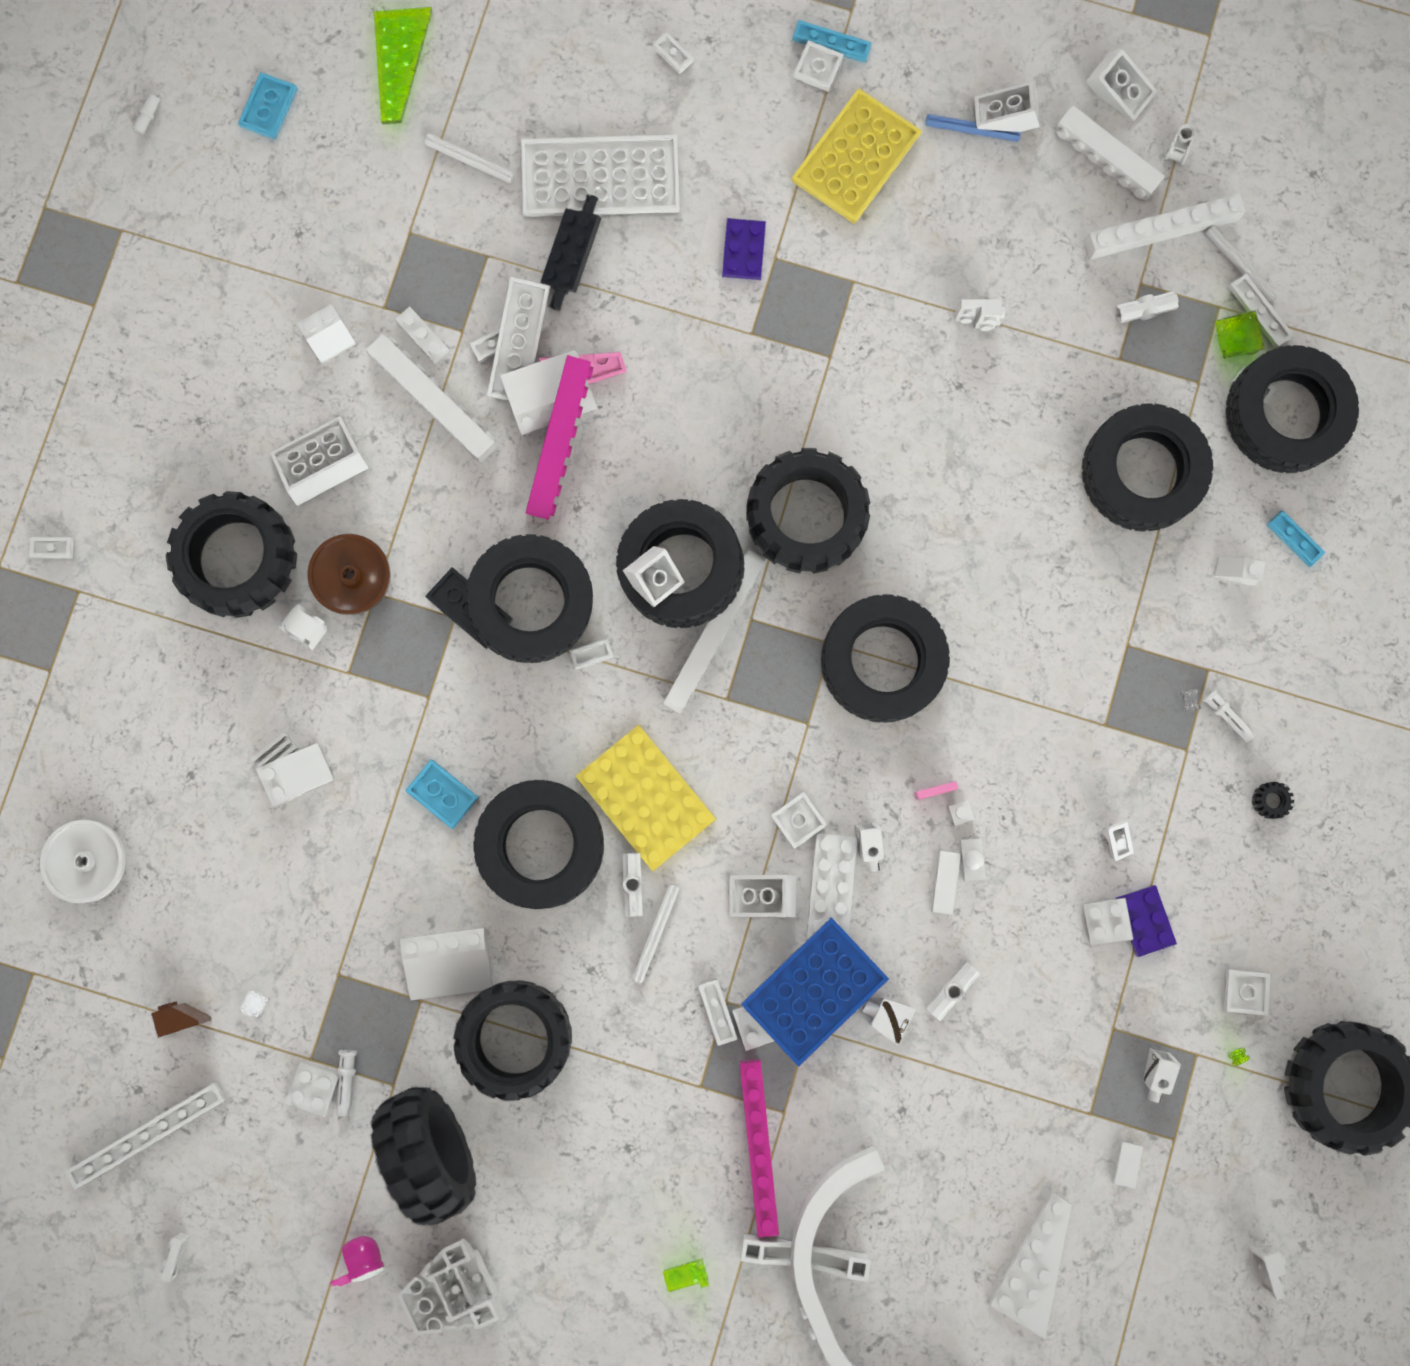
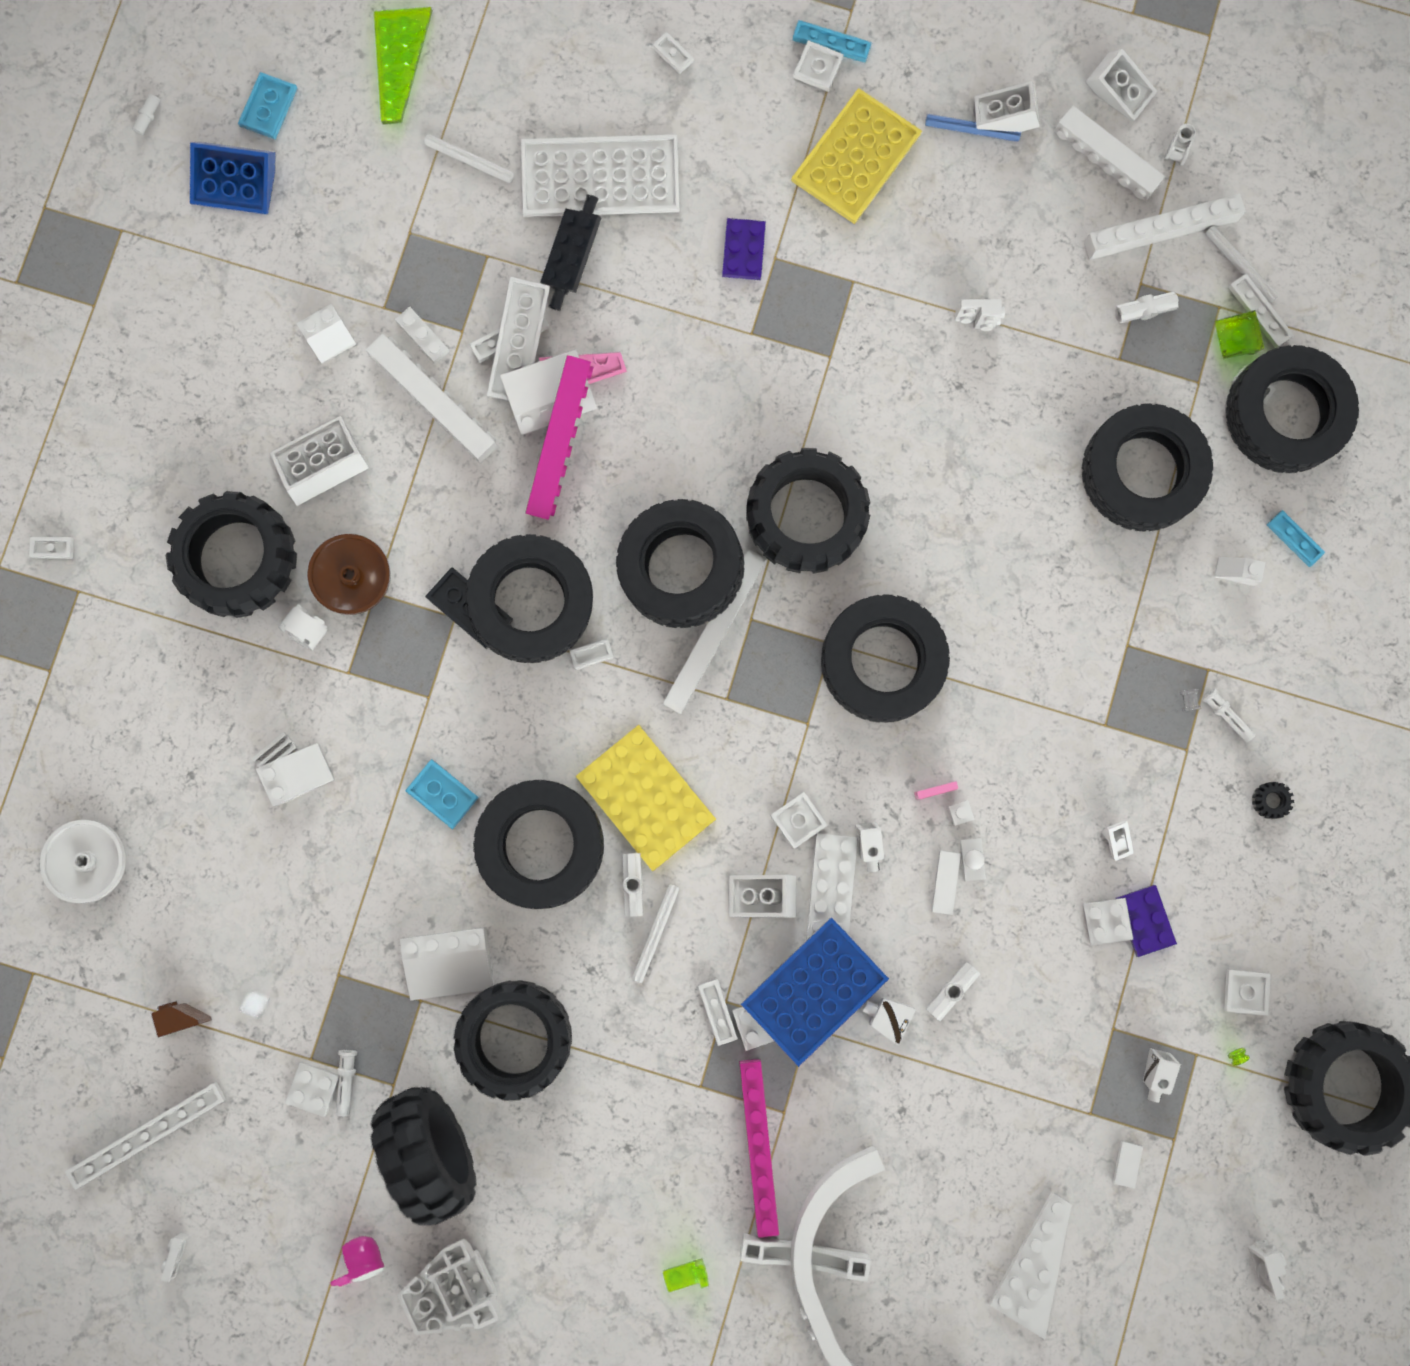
white slope [623,546,685,607] -> none
none -> blue slope [190,142,276,214]

